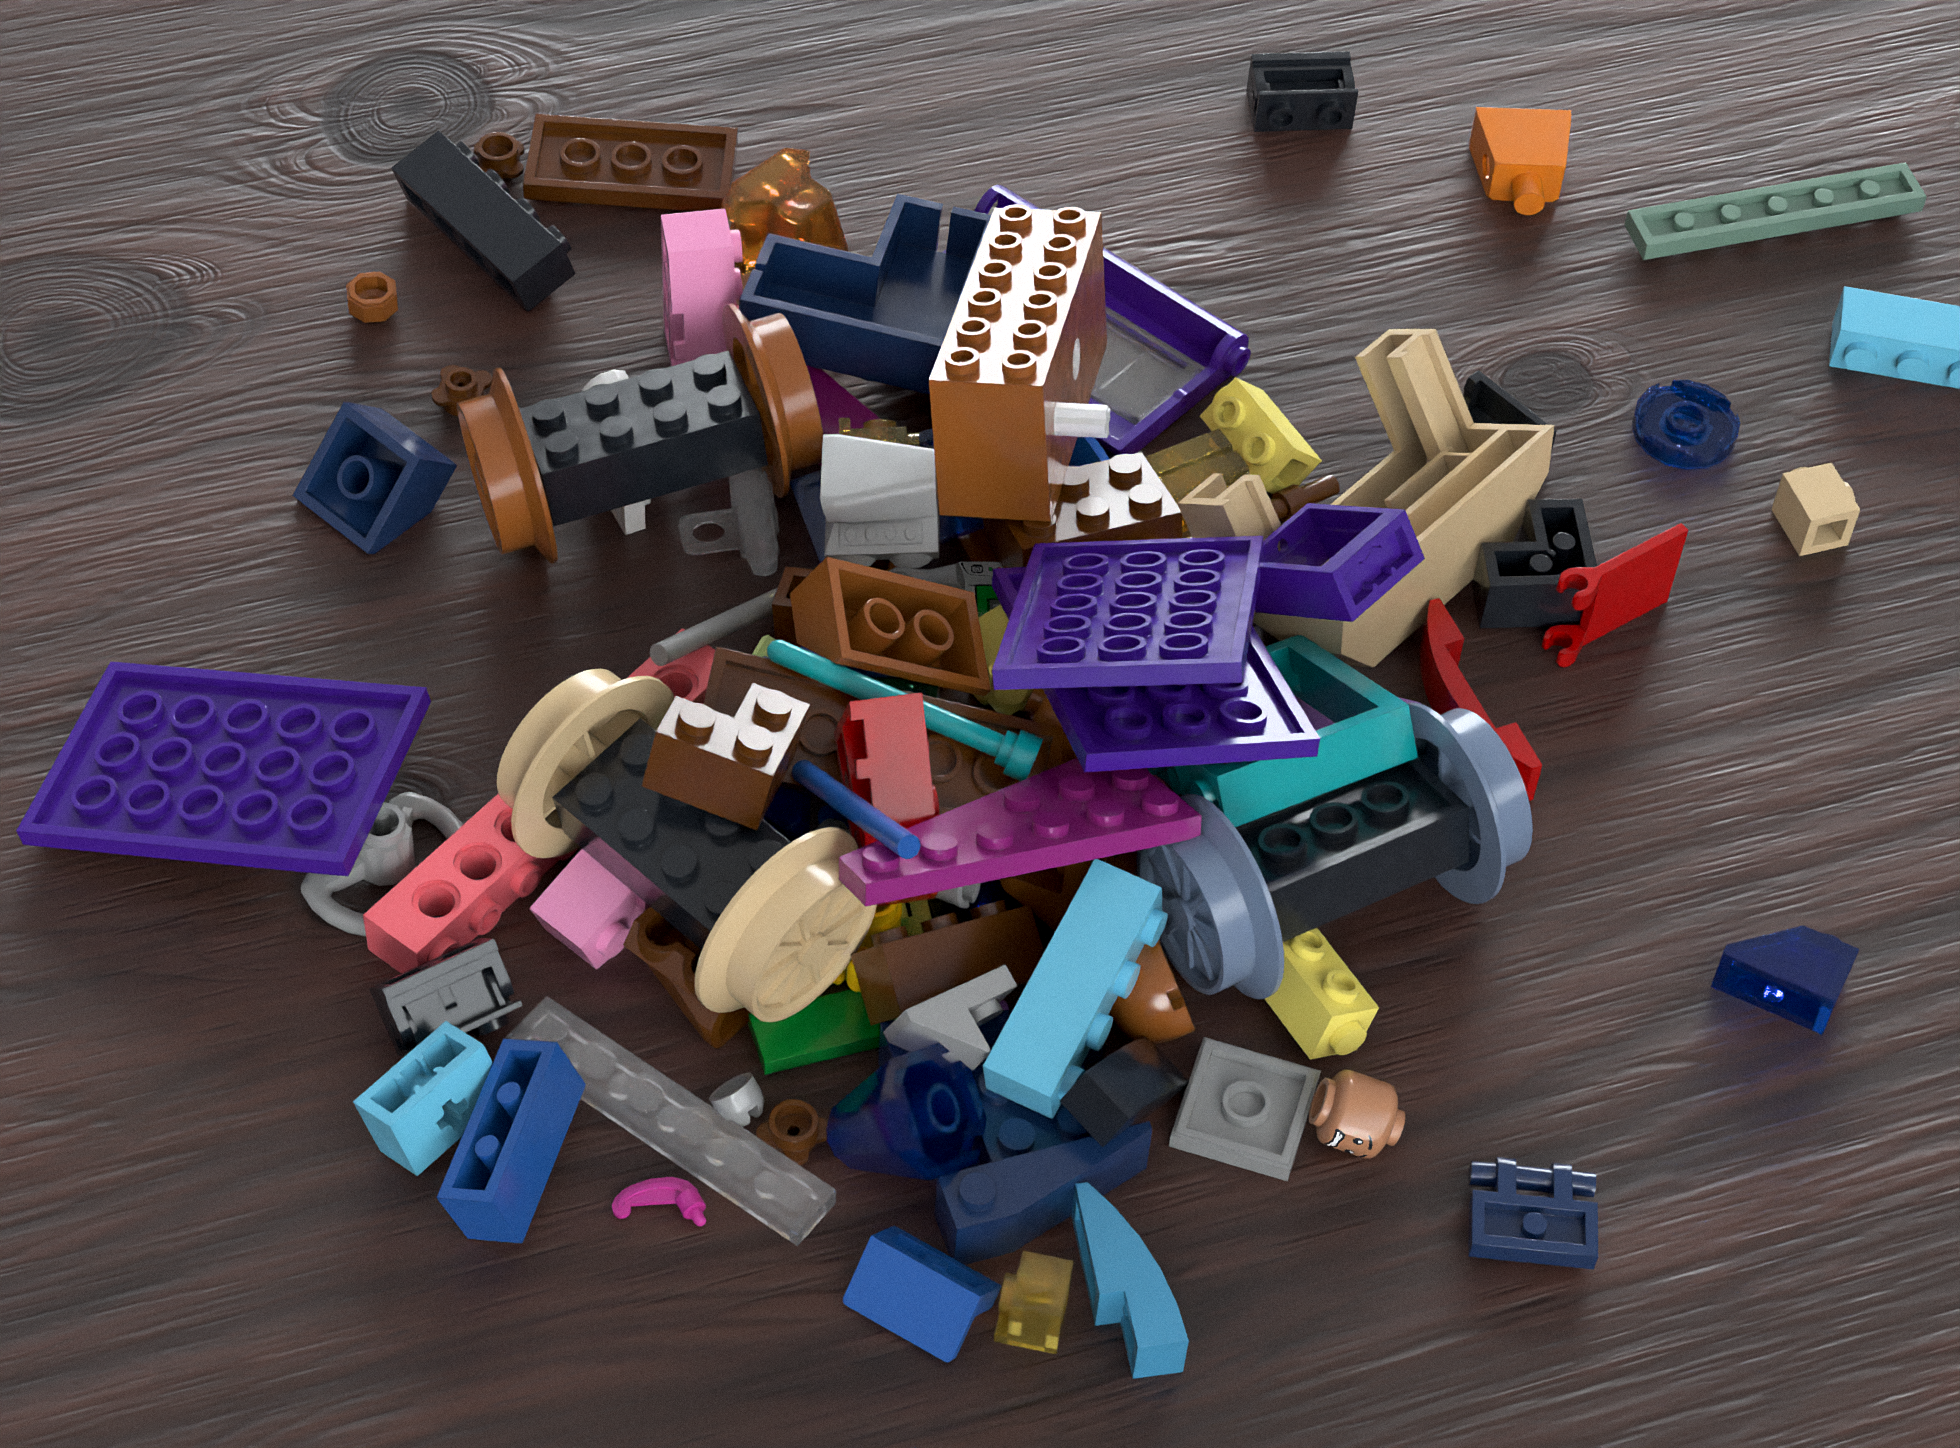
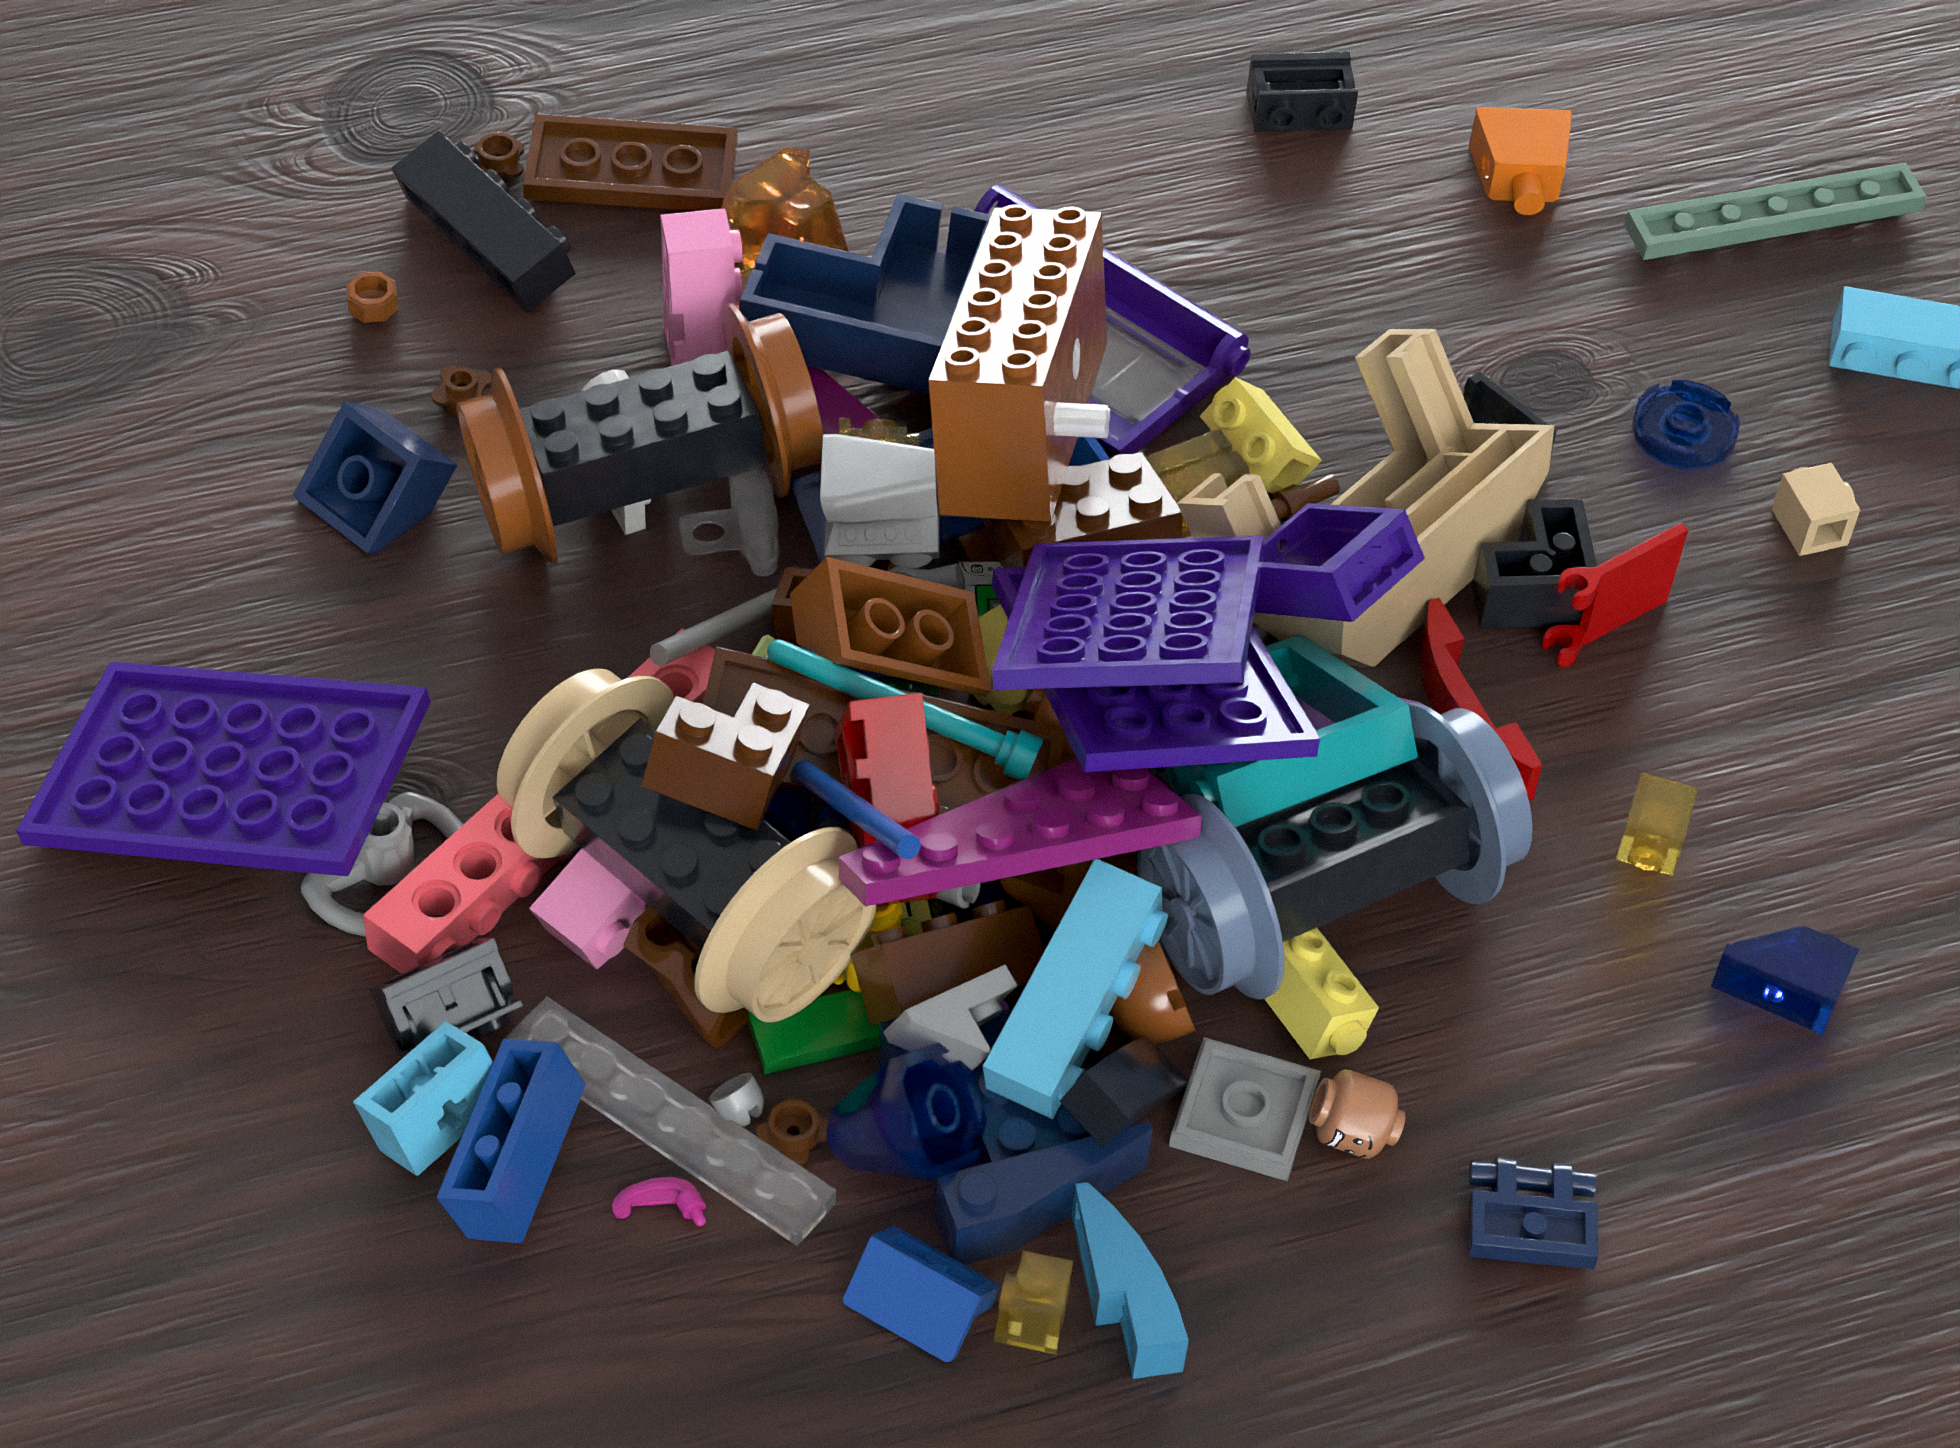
none -> clear yellow brick [1616,772,1698,876]

